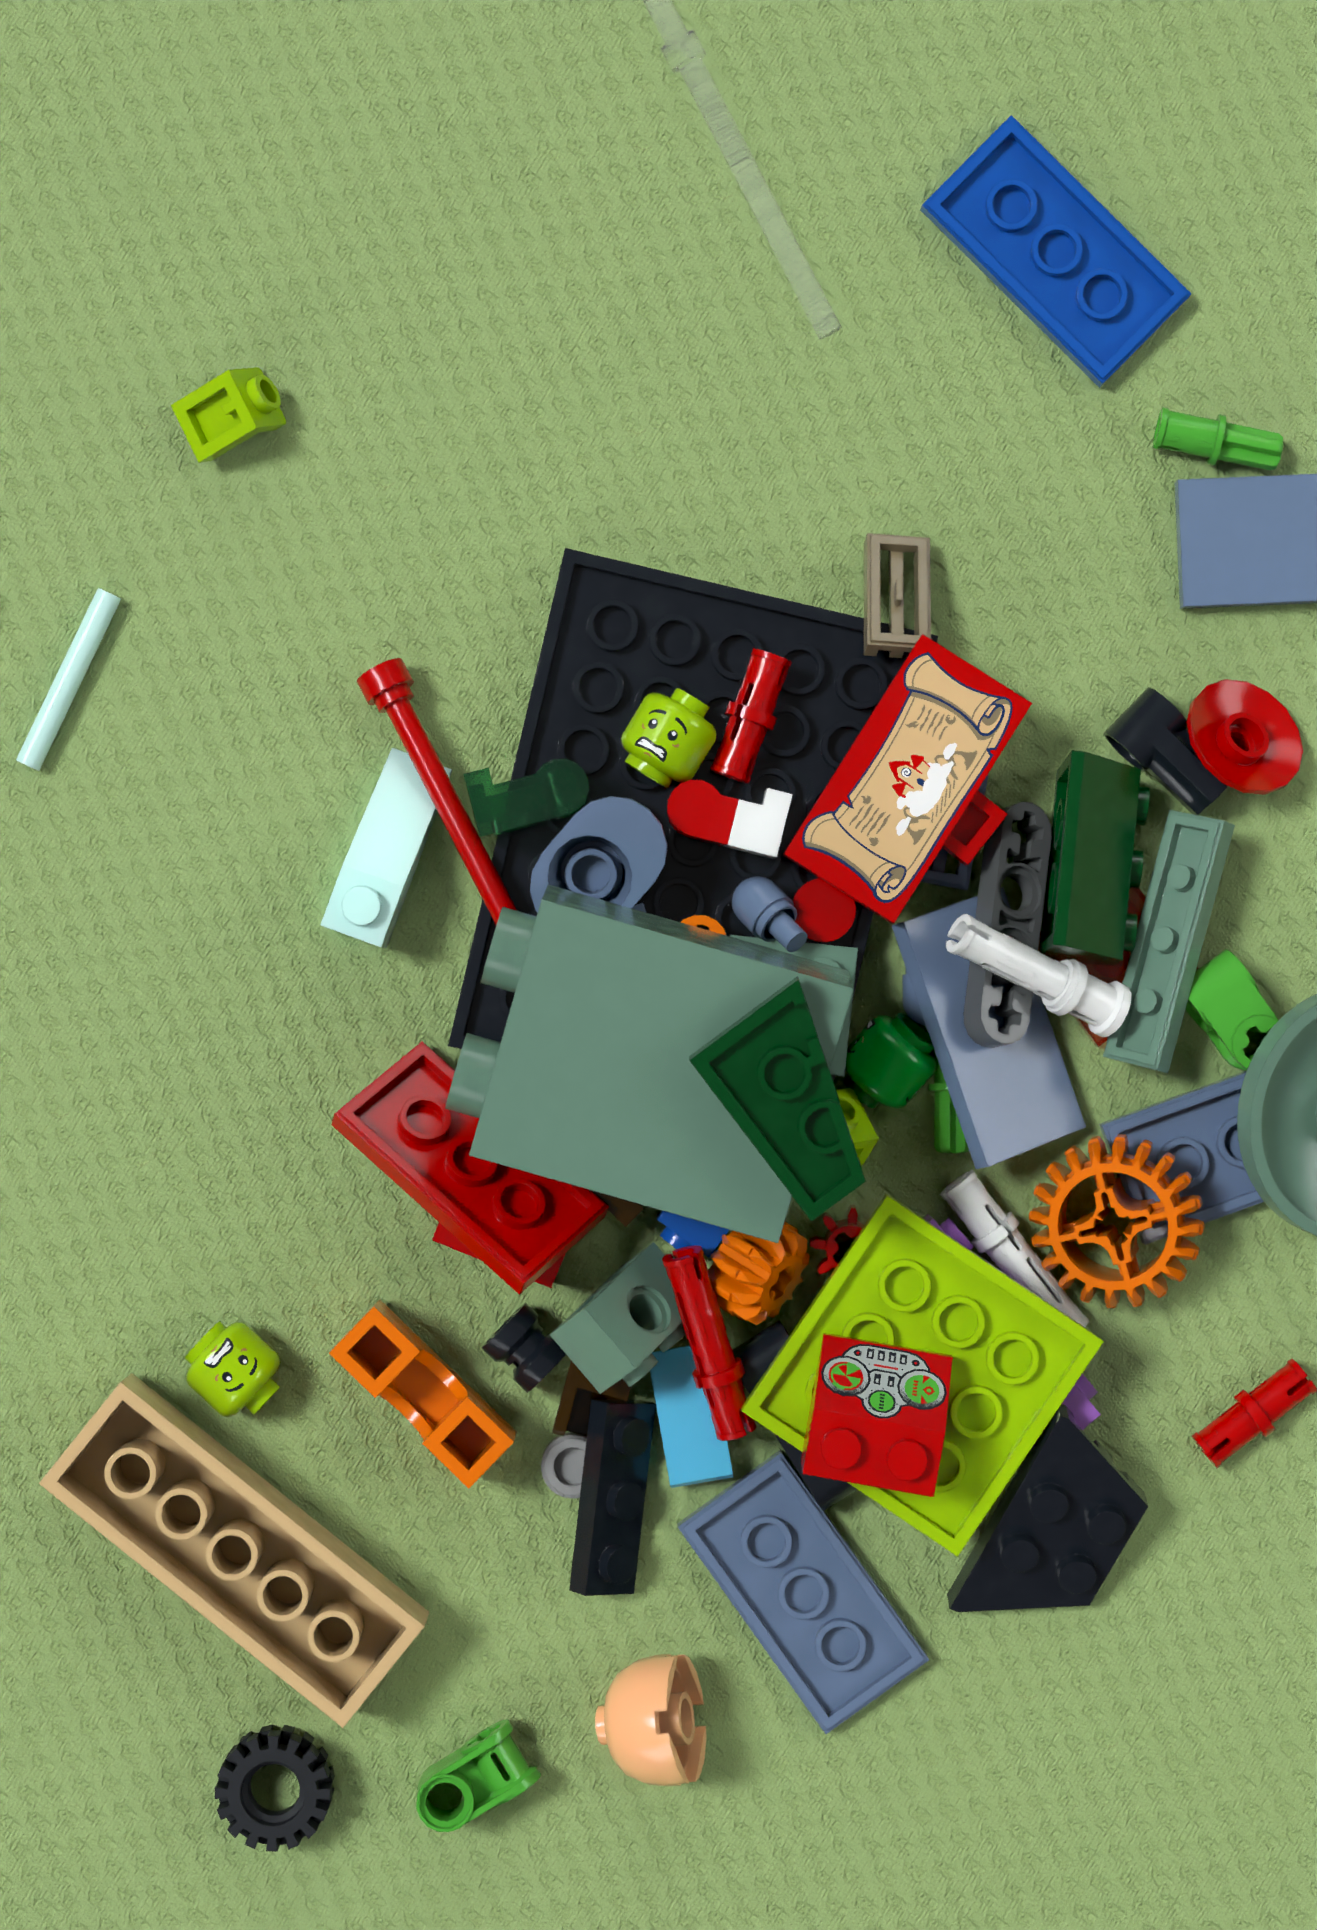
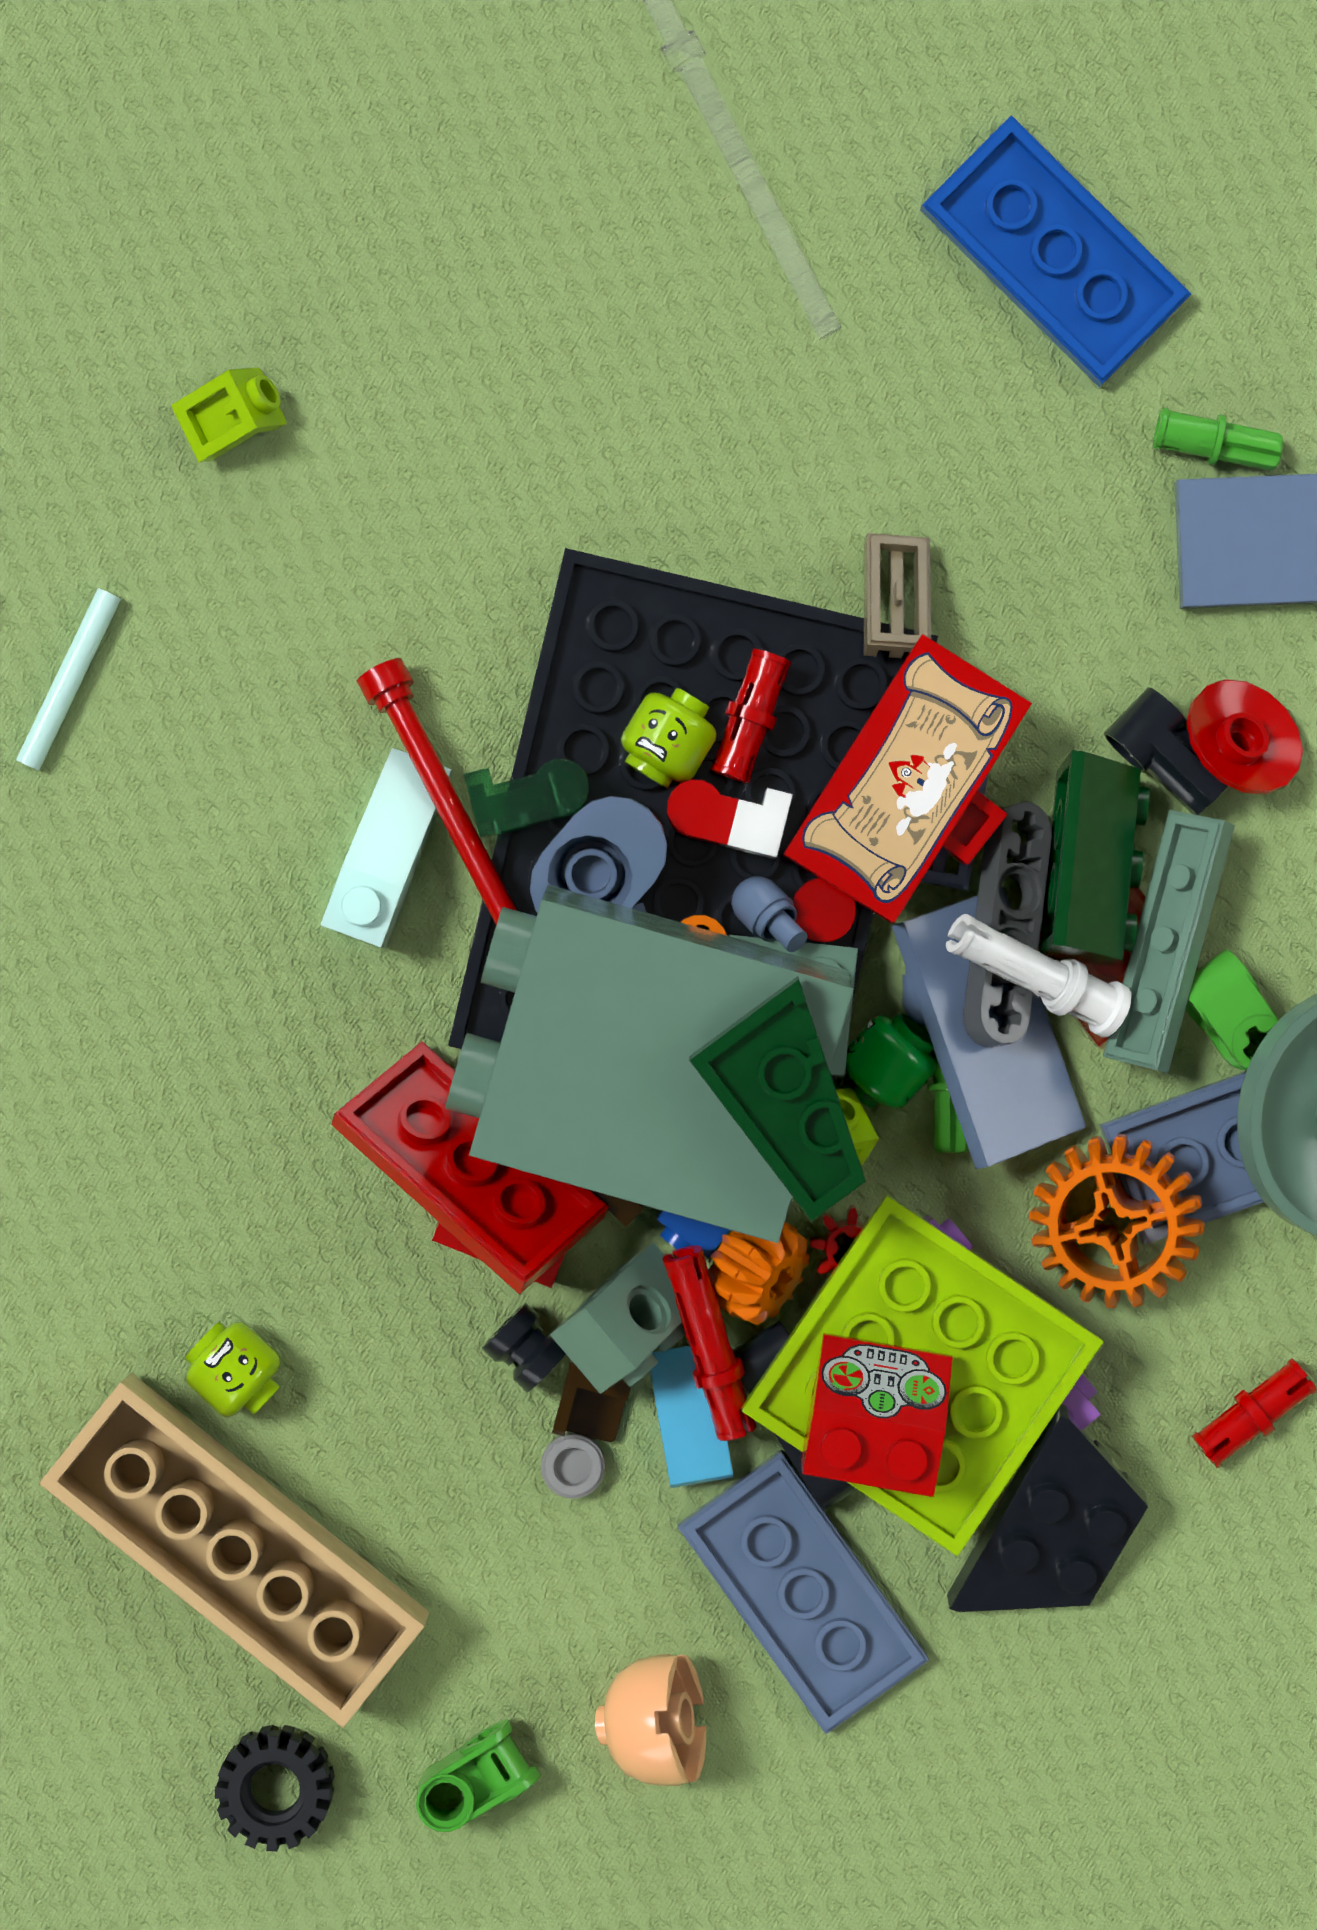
orange arch [329,1299,517,1489] -> none
black plate [569,1399,656,1596] -> none
white pin [940,1170,1089,1327] -> none

